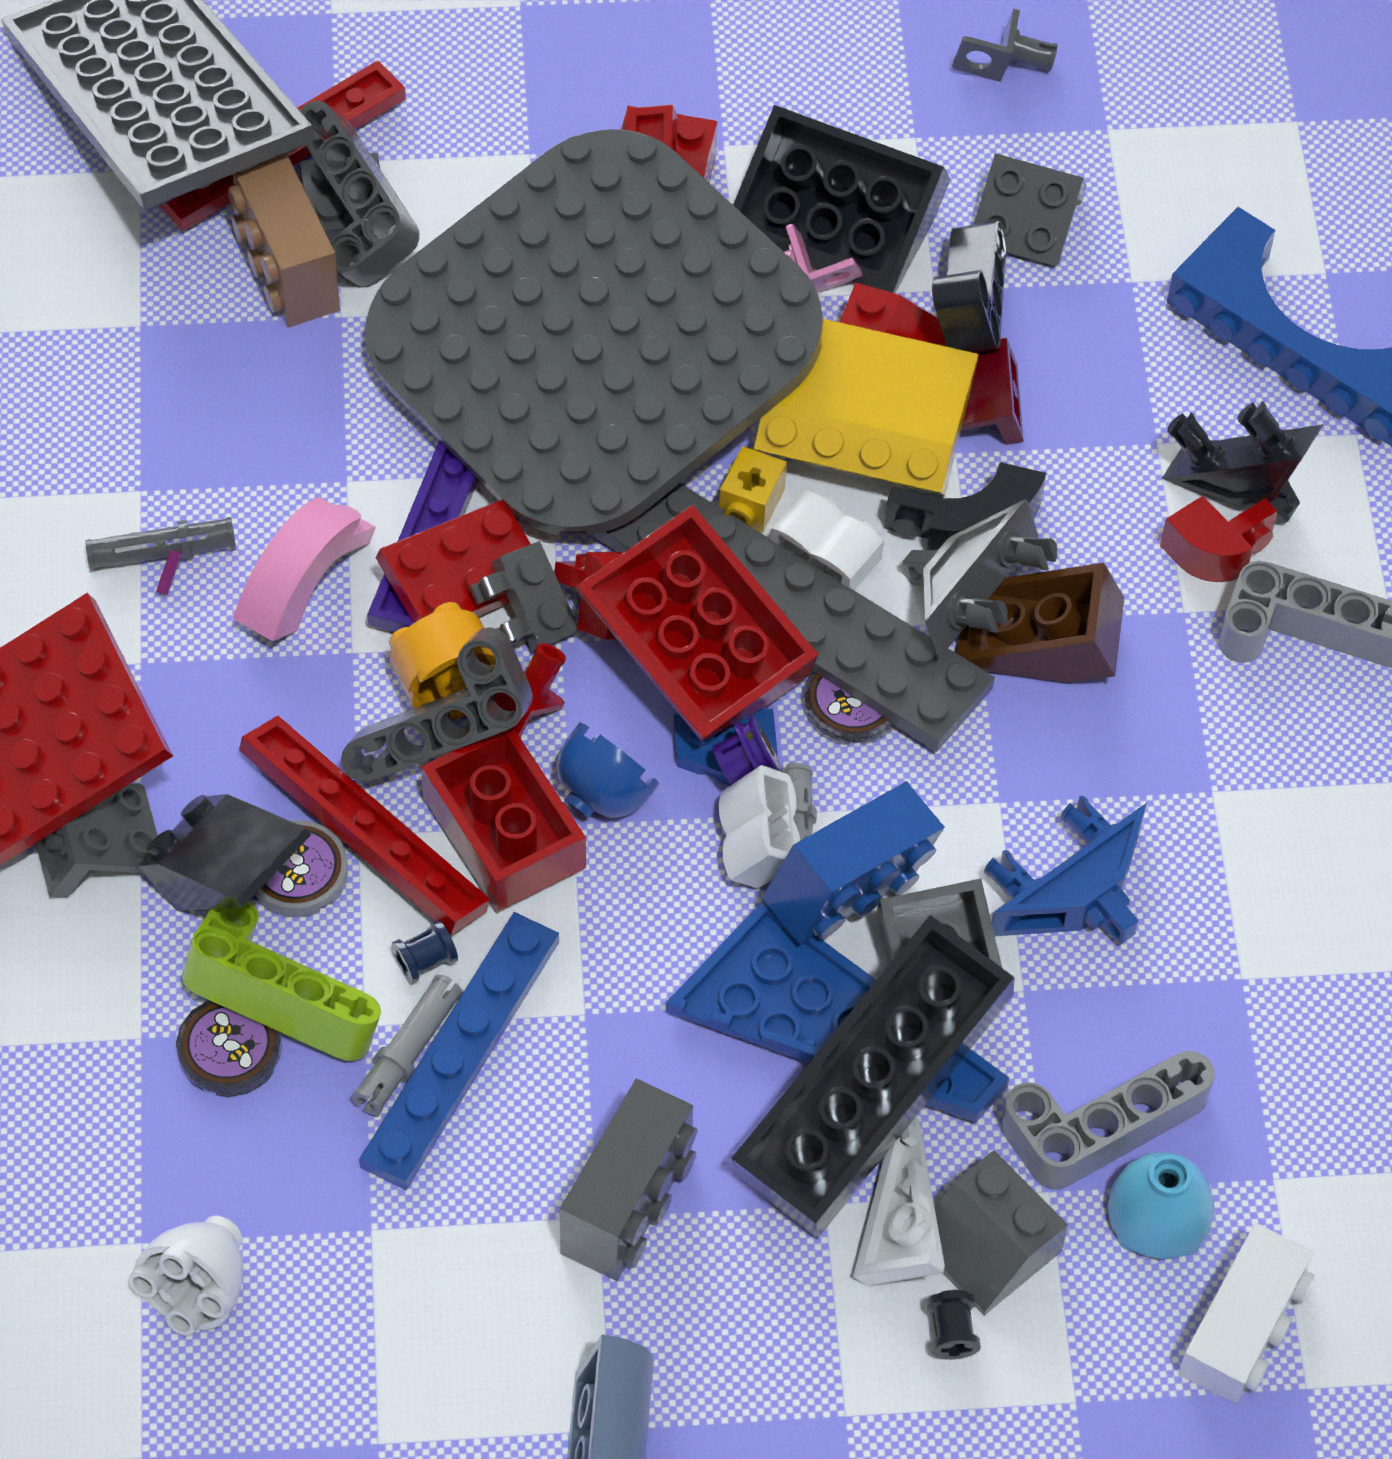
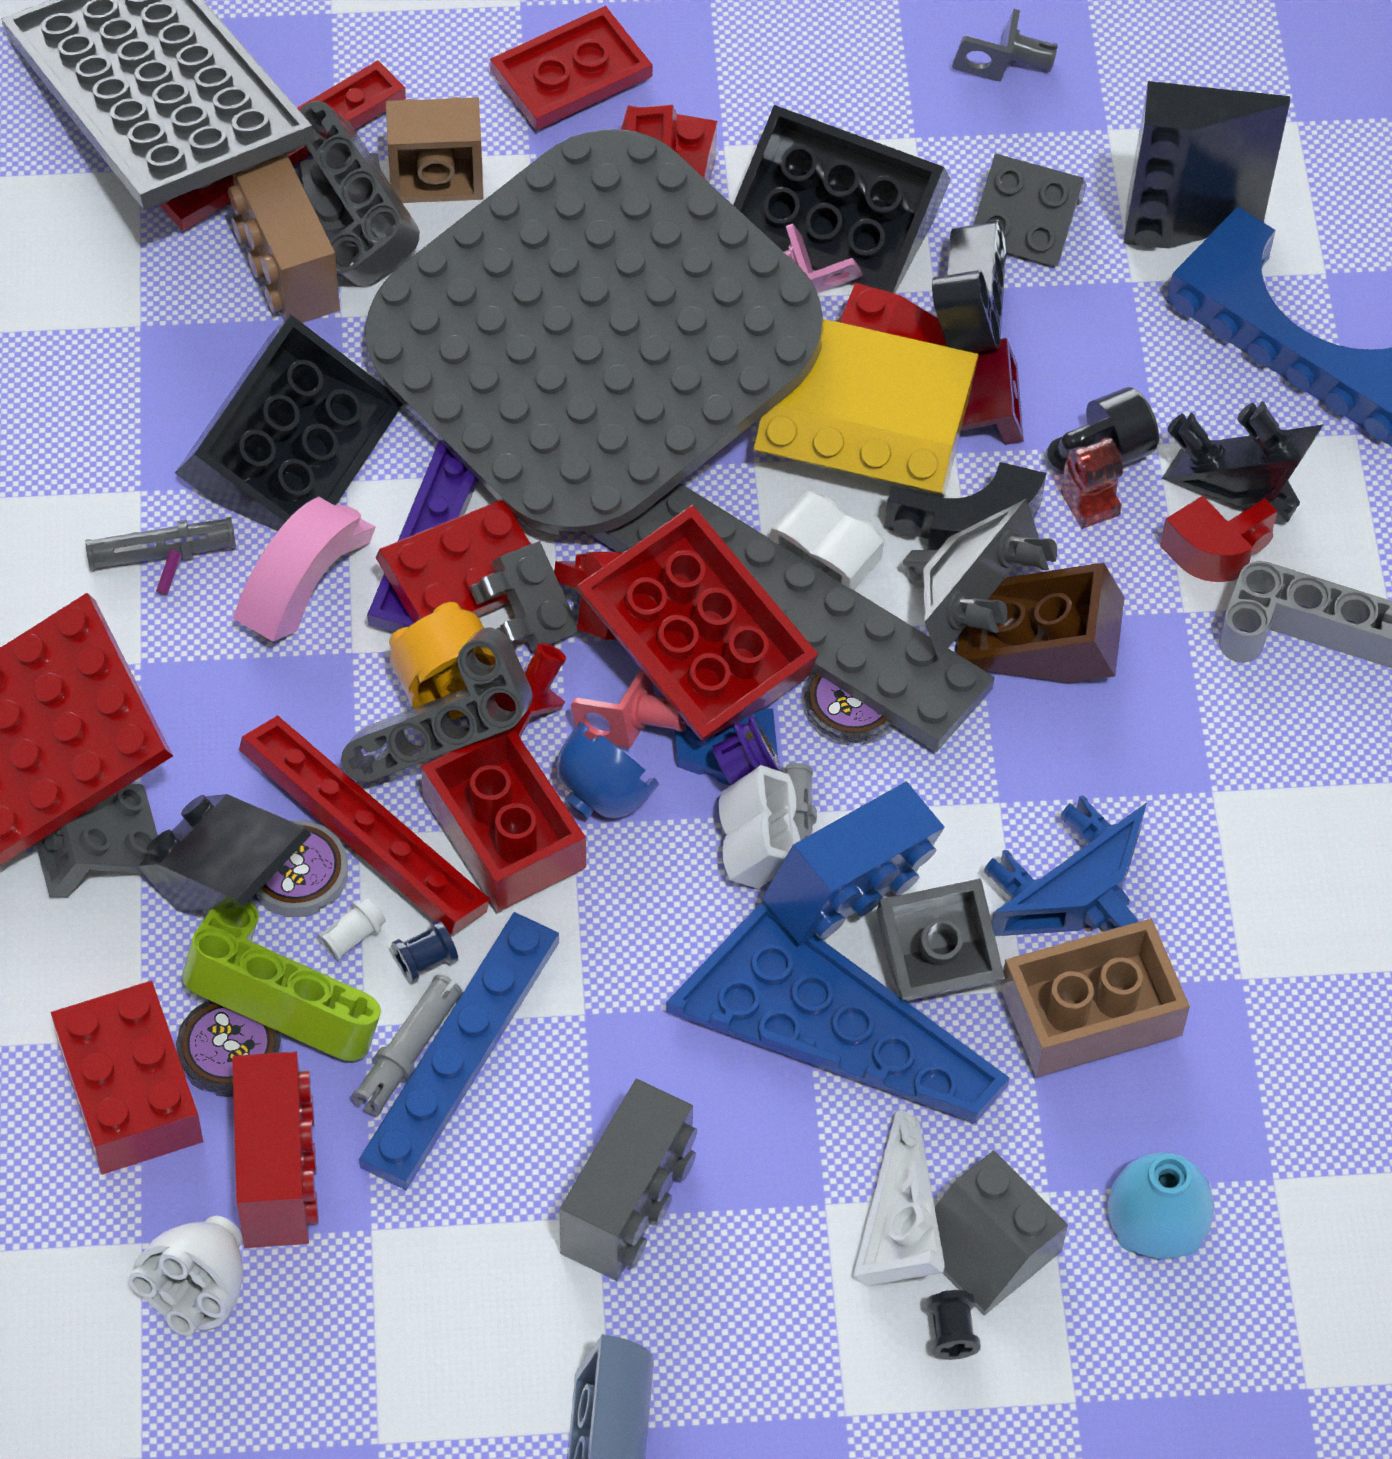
yellow brick [719,446,787,533] -> none
black brick [731,915,1015,1239] -> none
light grey beam [1002,1051,1215,1190] -> none
white brick [1178,1222,1315,1405] -> none
none -> red brick [50,980,203,1175]
none -> black slope [175,314,403,531]
none -> red brick [232,1052,319,1248]
none -> white pin [317,898,386,961]
none -> medium nougat brick [386,97,484,203]
none -> red plate [490,6,653,131]
none -> coral bracket [571,669,688,748]
none -> medium nougat brick [1000,918,1190,1077]
none -> black piece [1045,387,1159,474]
none -> clear red leg [1061,437,1123,529]
none -> black slope [1123,81,1290,249]

